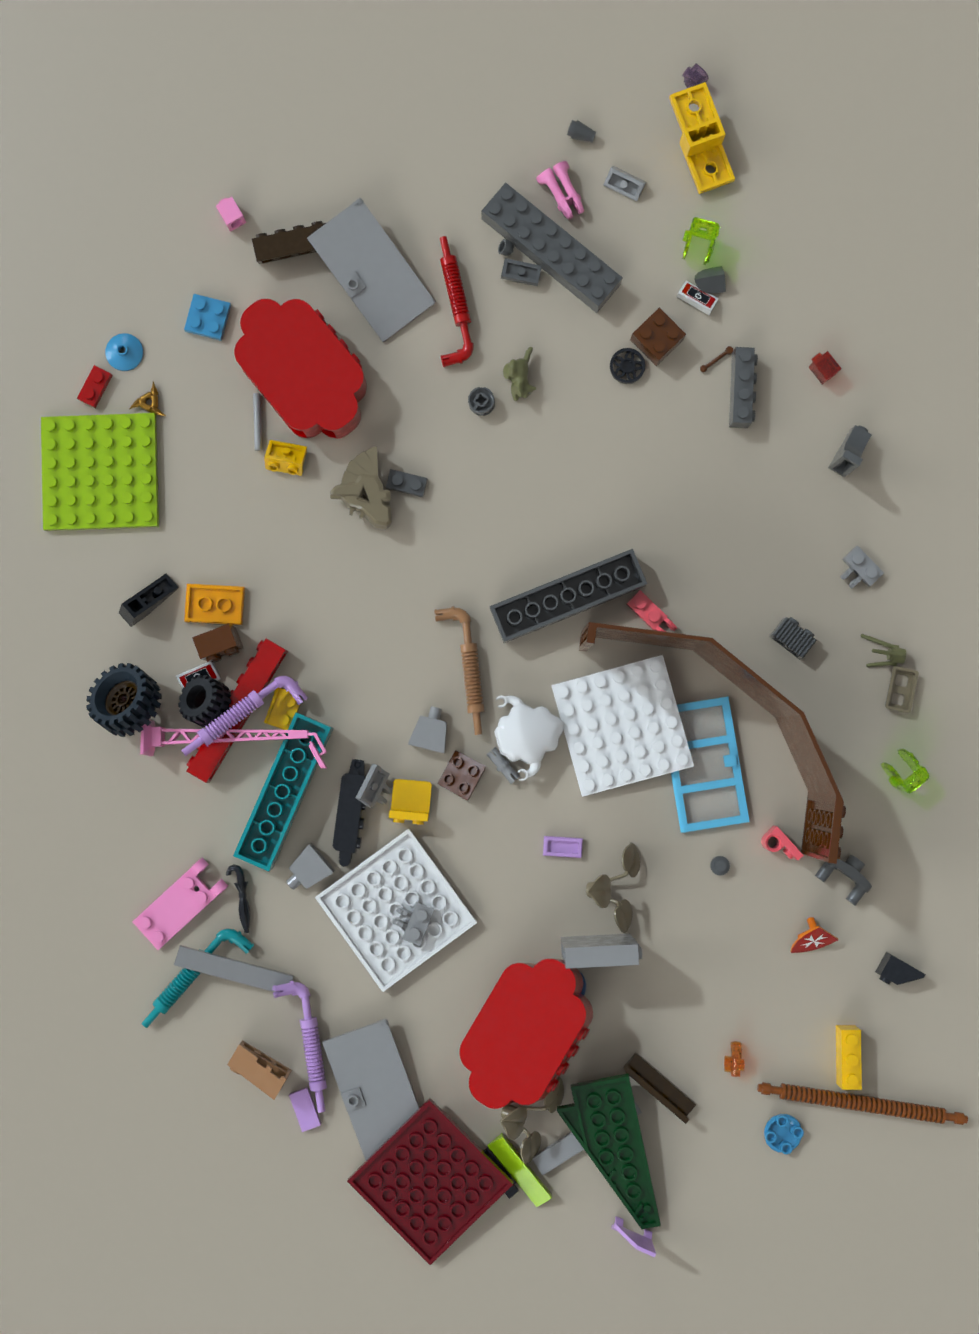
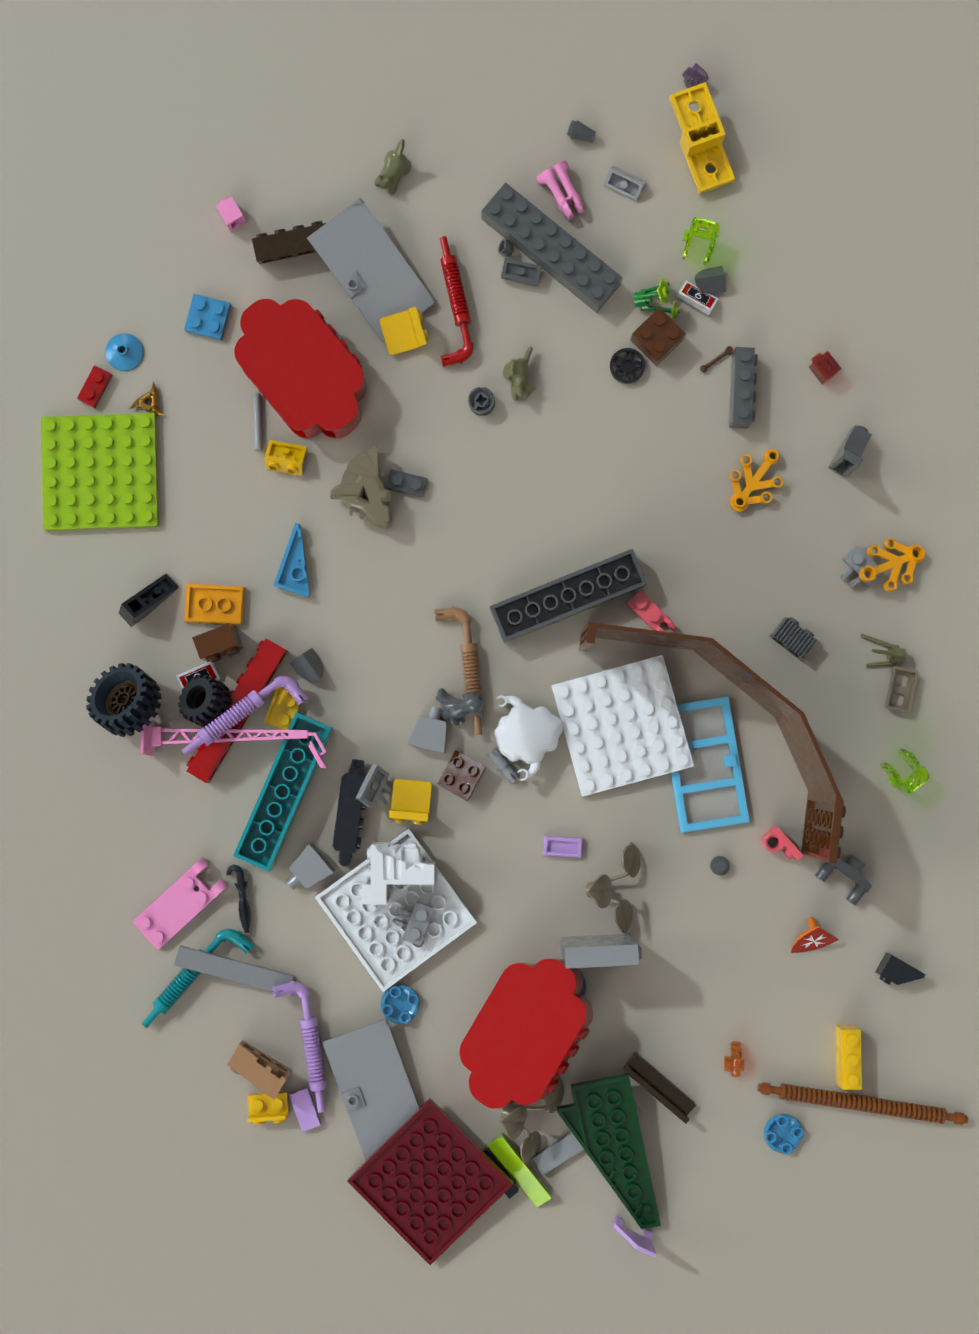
none -> yellow bracket [247,1091,289,1125]
none -> dark azure wing [273,523,310,598]
none -> dark grey brick [290,648,324,681]
none -> white brick [359,842,436,905]
none -> olive animal [374,139,411,194]
none -> yellow bracket [380,306,429,355]
none -> dark azure dish [381,984,419,1024]
none -> dark grey animal [436,688,484,726]
none -> plant [634,275,680,321]
none -> light orange plant [729,449,783,512]
none -> light orange plant [859,538,925,592]

